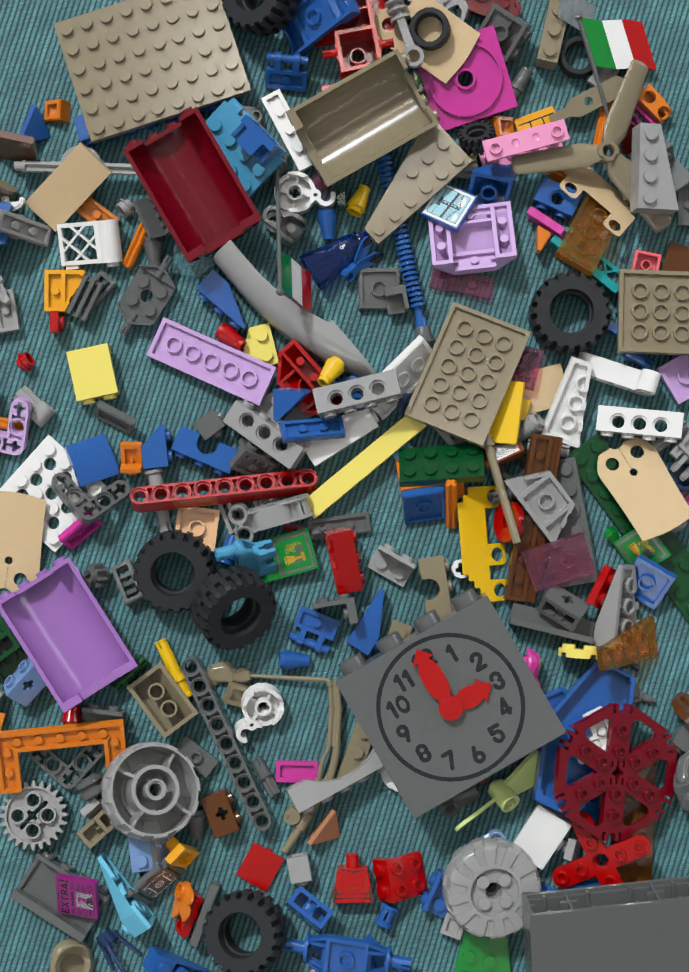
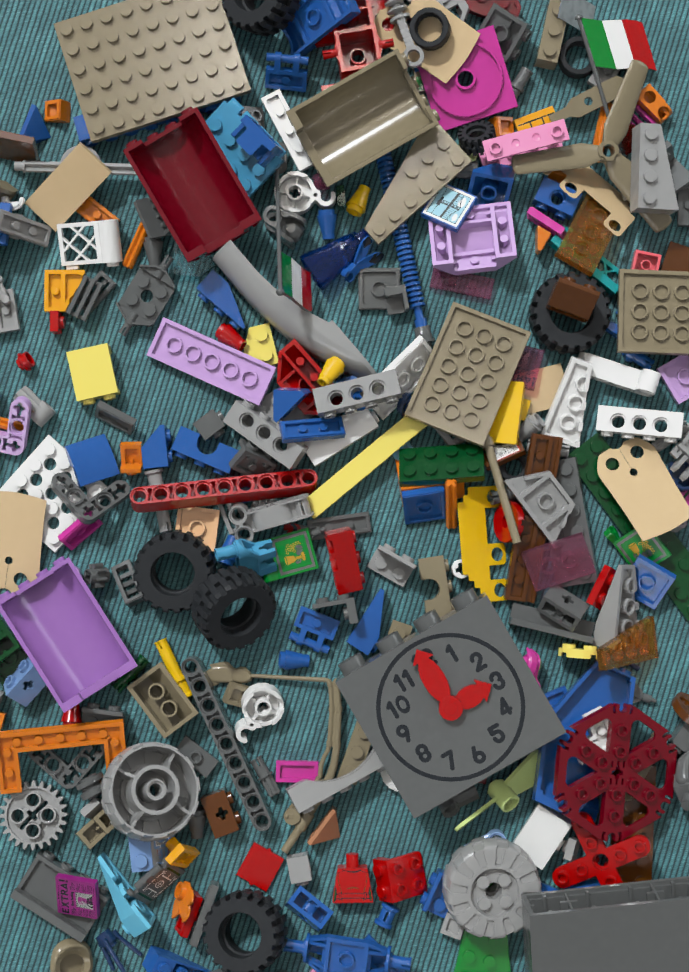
light grey plate [116,199,135,218] -> none
none -> reddish brown slope [546,276,601,323]

